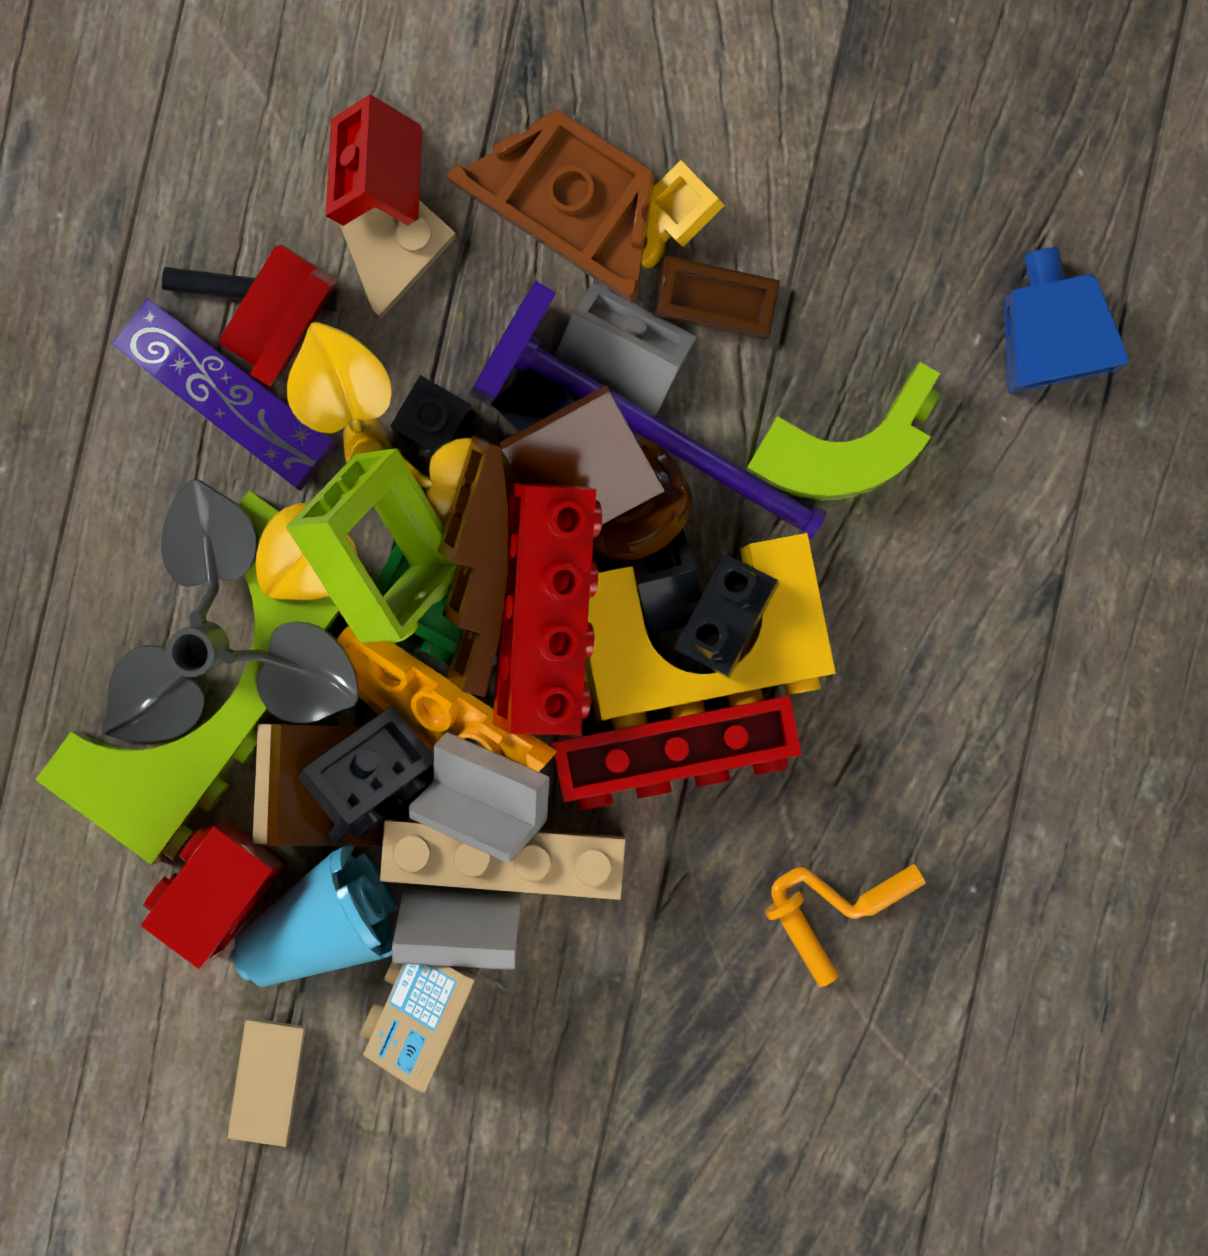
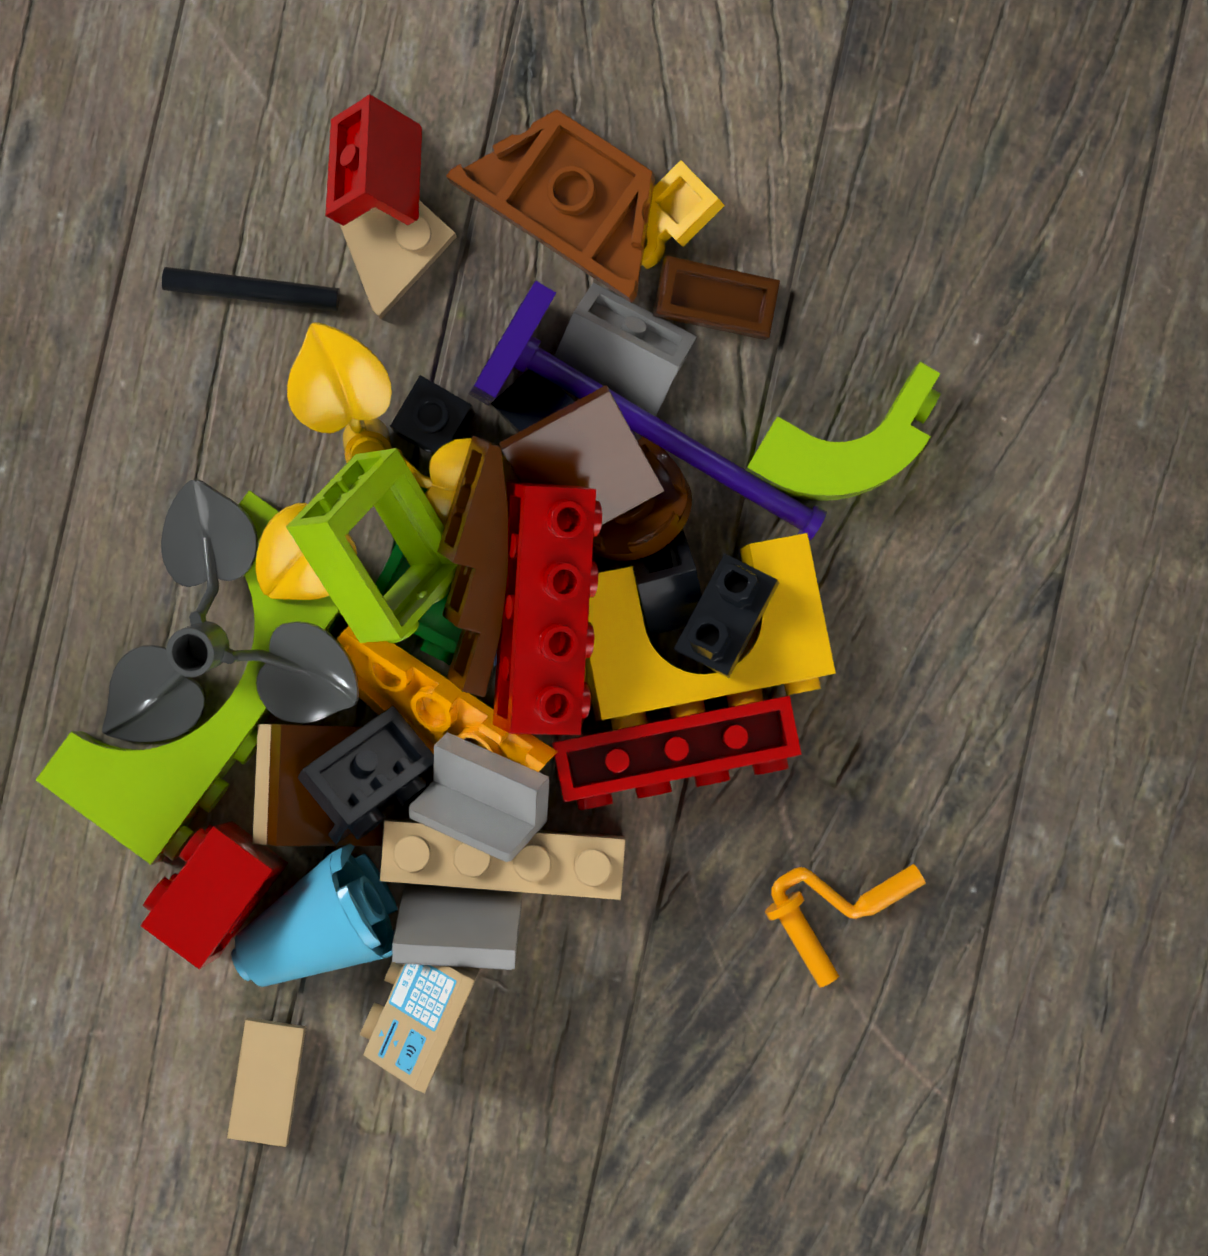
dark purple slope [112,298,337,491] -> none
red panel [219,244,339,387] -> none
blue torso [1004,247,1129,393] -> none

